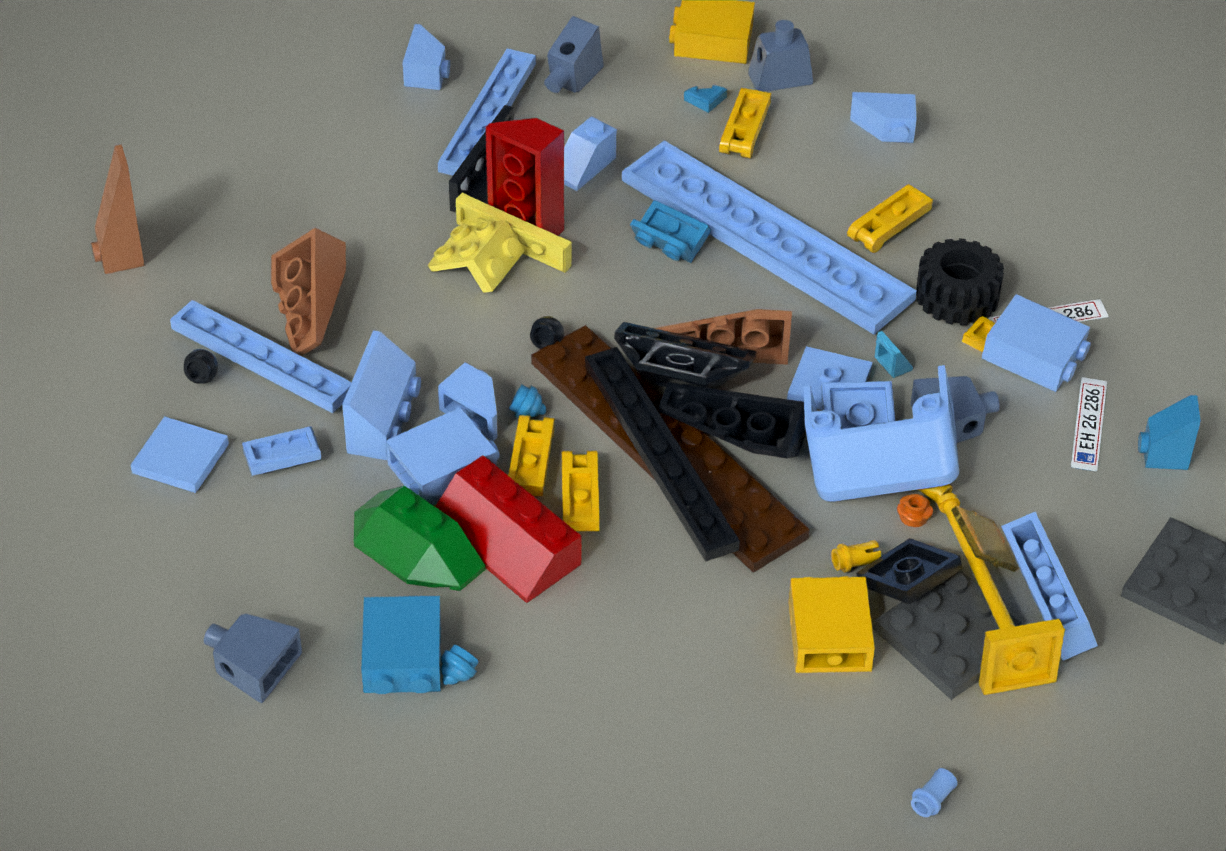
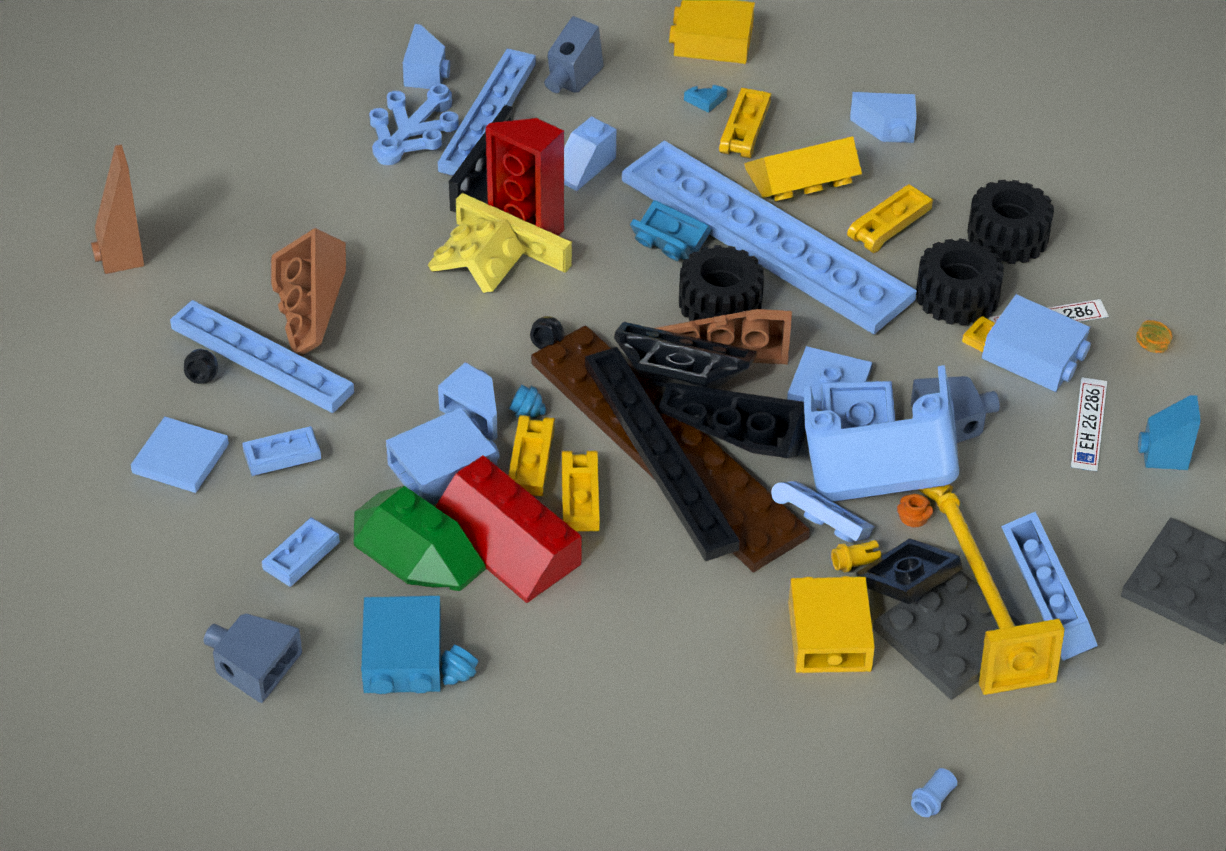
light blue slope [342,330,421,460] -> none
sand blue torso [748,20,813,92] -> none
medium azure slope [874,331,913,378] -> none
clear yellow piece [951,506,1019,572] -> none
none -> light blue plate [262,517,340,587]
none -> light blue plant [369,84,459,165]
none -> black tyre [679,245,765,322]
none -> yellow slope [744,136,862,201]
none -> light blue plate [771,481,875,543]
none -> black tyre [967,179,1054,264]
none -> clear yellow tile [1136,320,1173,353]

